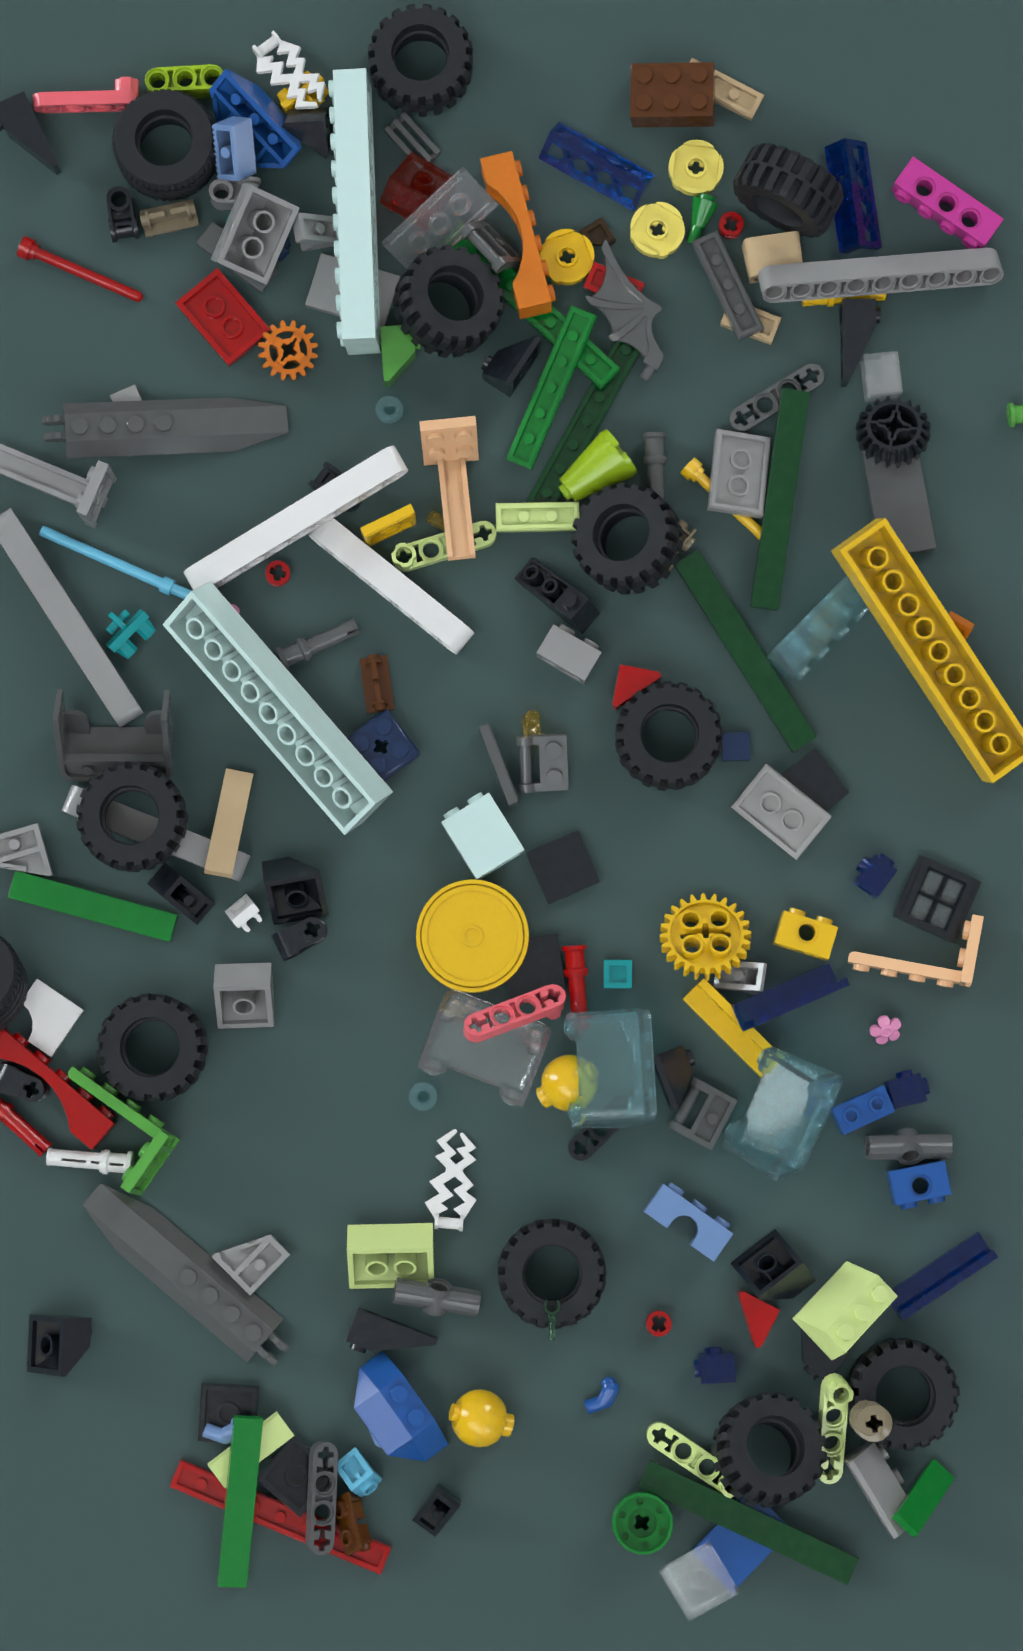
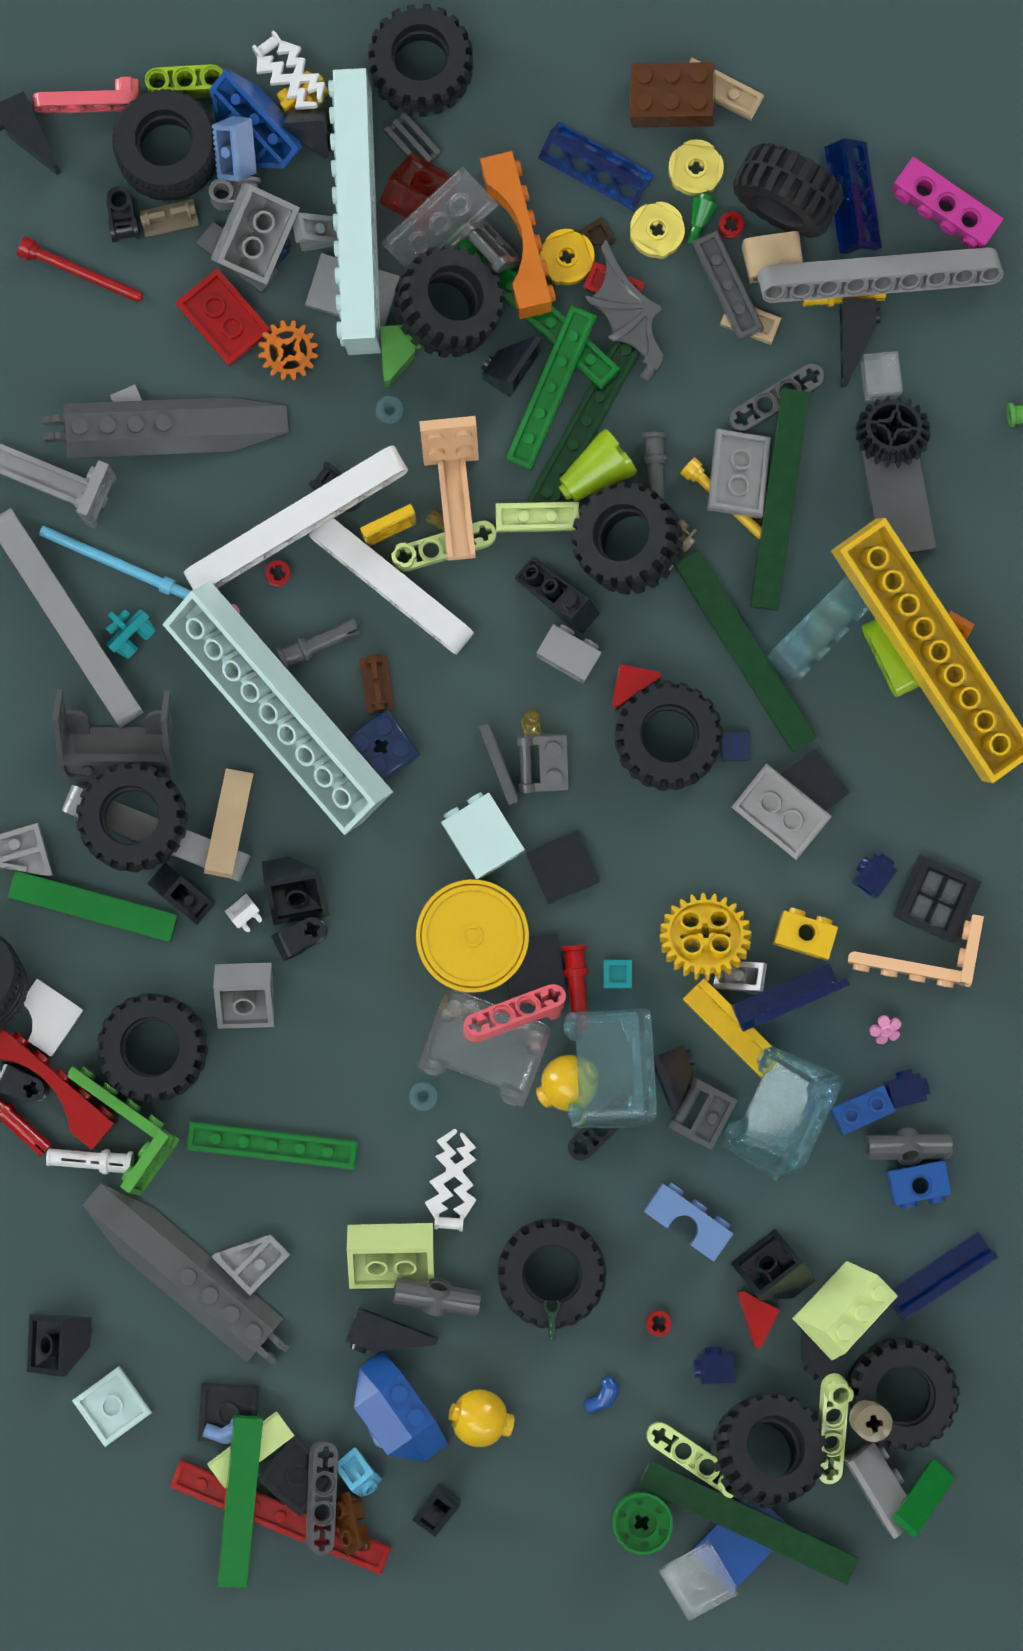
none -> light aqua tile [72,1366,152,1447]
none -> green tile [186,1122,358,1170]
none -> lime beam [861,619,920,698]

